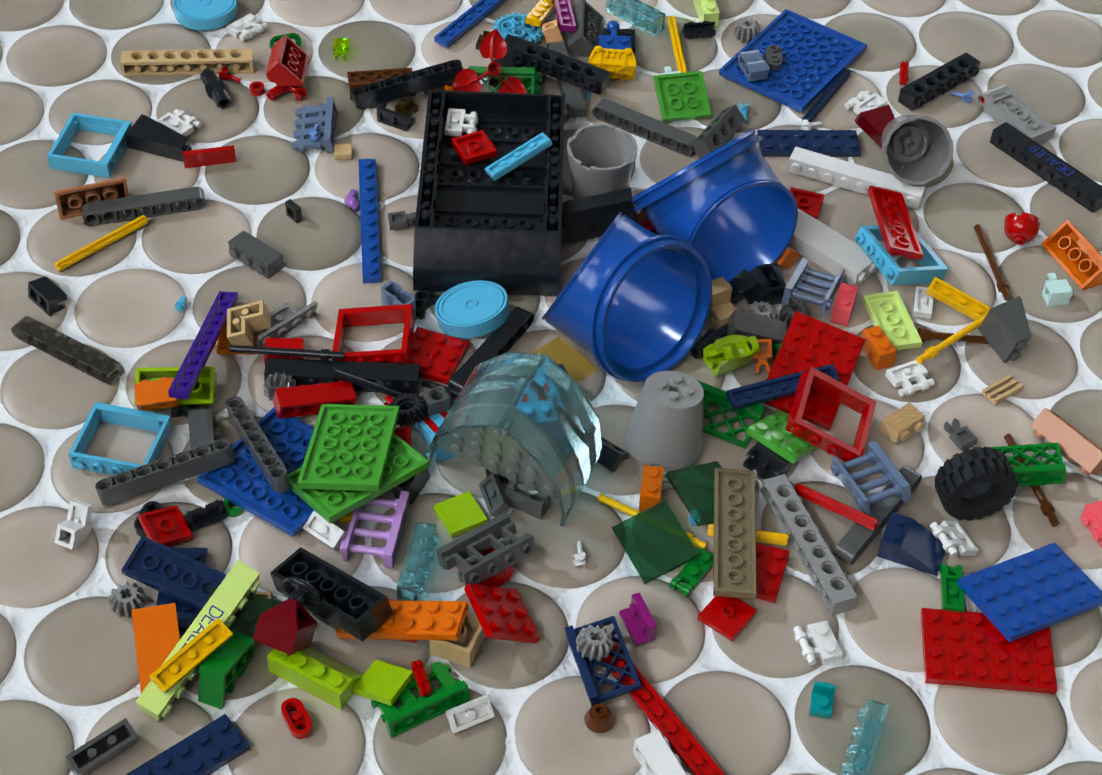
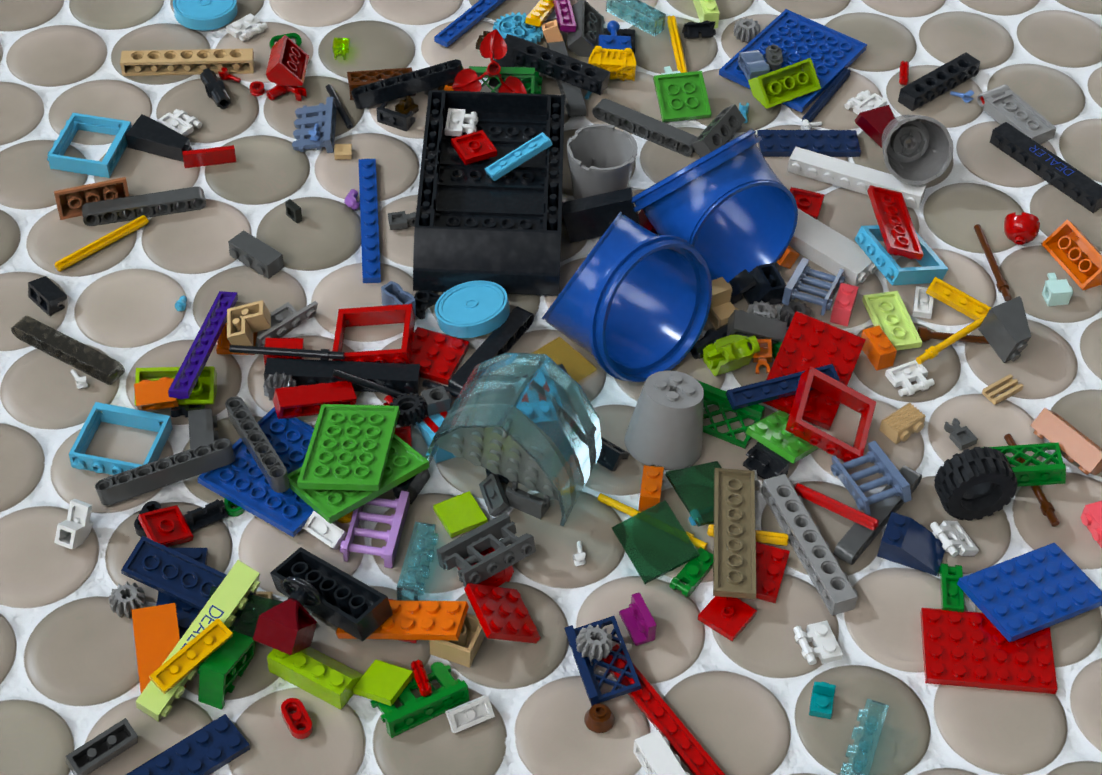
none -> white hand [71,369,88,389]
none -> black piece [326,84,353,129]
none -> lime slope [748,58,821,109]

